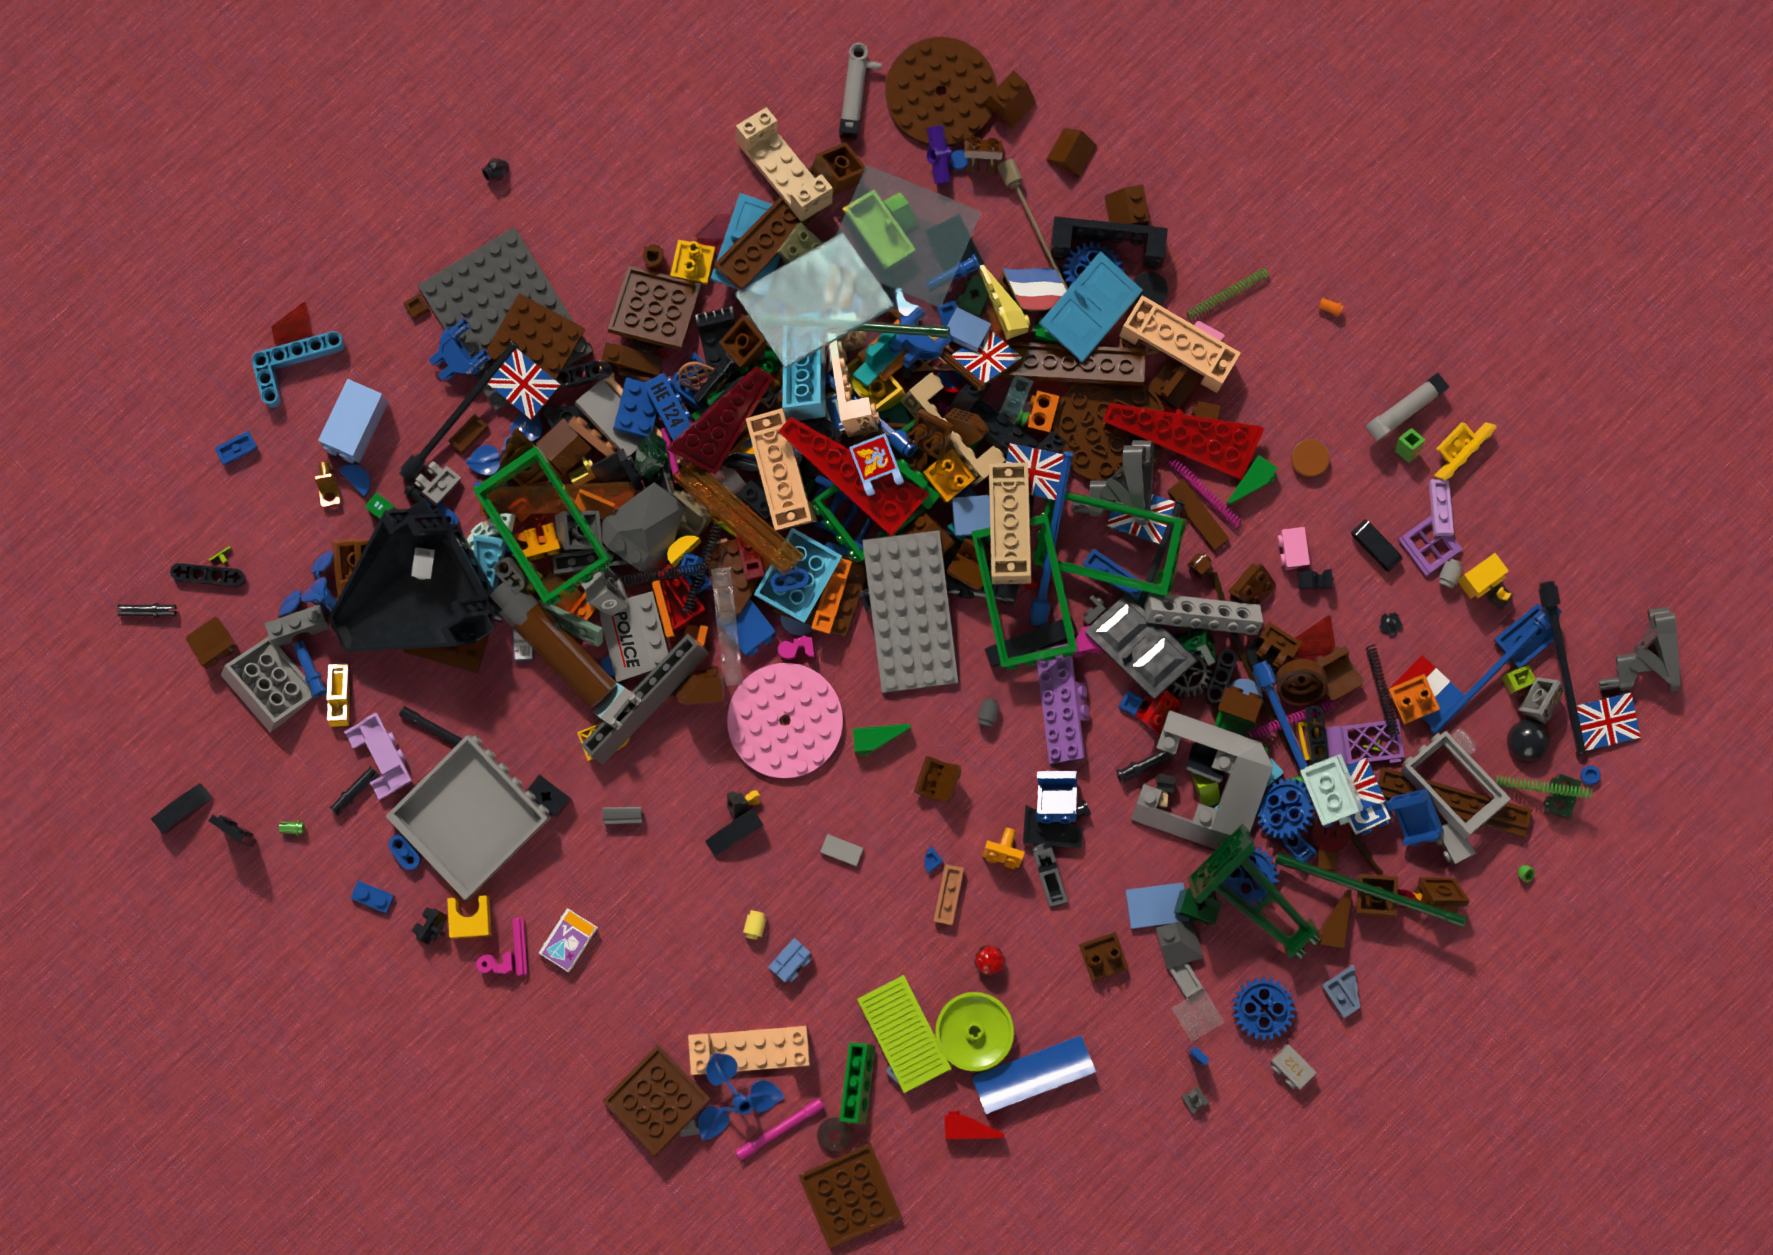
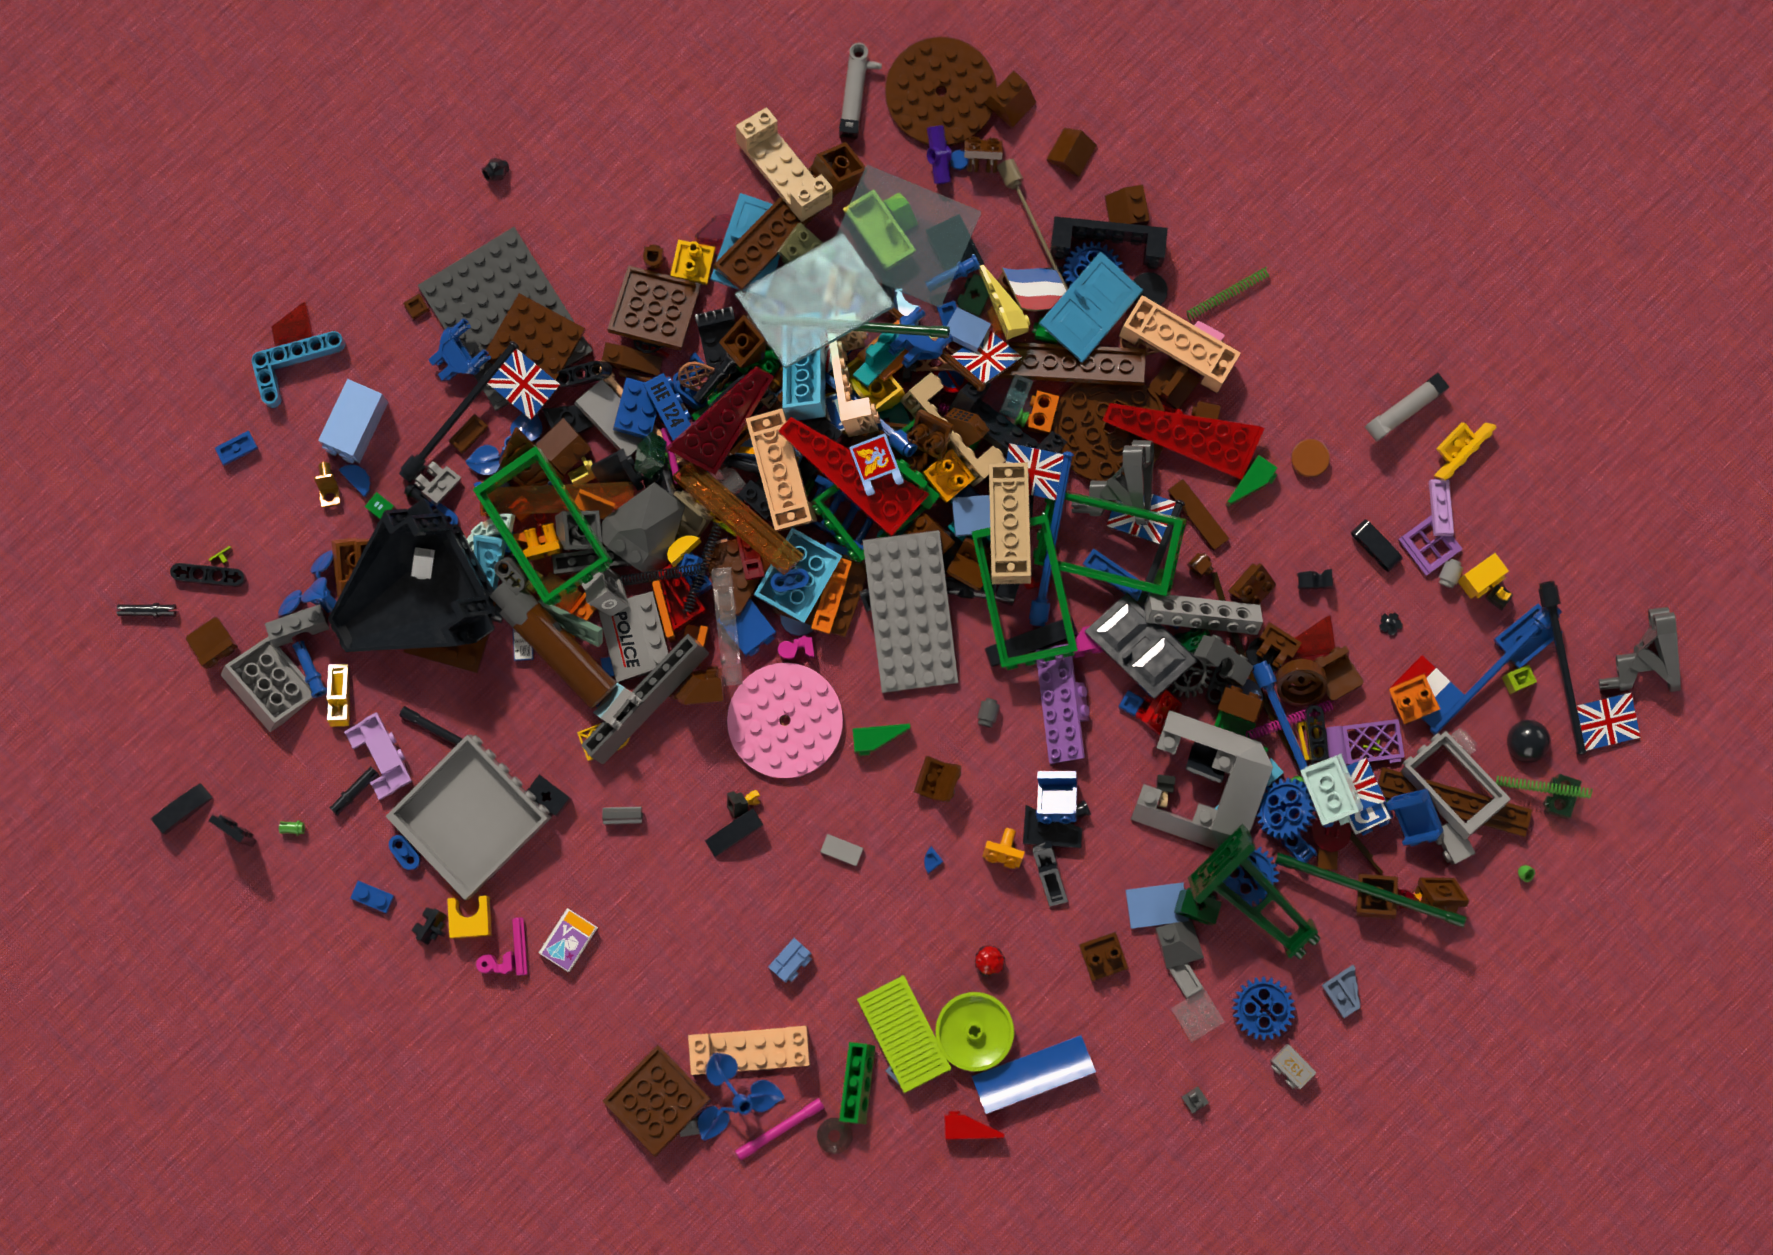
nougat plate [568,416,617,457] -> none
light yellow brick [743,910,766,940] -> none
reddish brown plate [798,1143,902,1249] -> none
nougat plate [933,864,964,925] -> none
dark grey bracket [1083,595,1106,626] -> none
black pin [1115,750,1174,785] -> none
dark pink piece [1168,458,1241,528] -> none
blue tile [1187,1046,1210,1065] -> none
lime slope [1190,772,1221,806] -> none
bright pink brick [1277,527,1310,570] -> none
reddish brown slope [1317,889,1352,949] -> none
orange pin [1318,297,1344,317] -> none
black piece [1365,644,1400,737] -> none
bright green brick [1395,428,1425,463] -> none
light grey slope [1518,677,1564,724] -> none
blue tile [1580,765,1601,785] -> none
none -> dark grey arch [1193,635,1254,686]

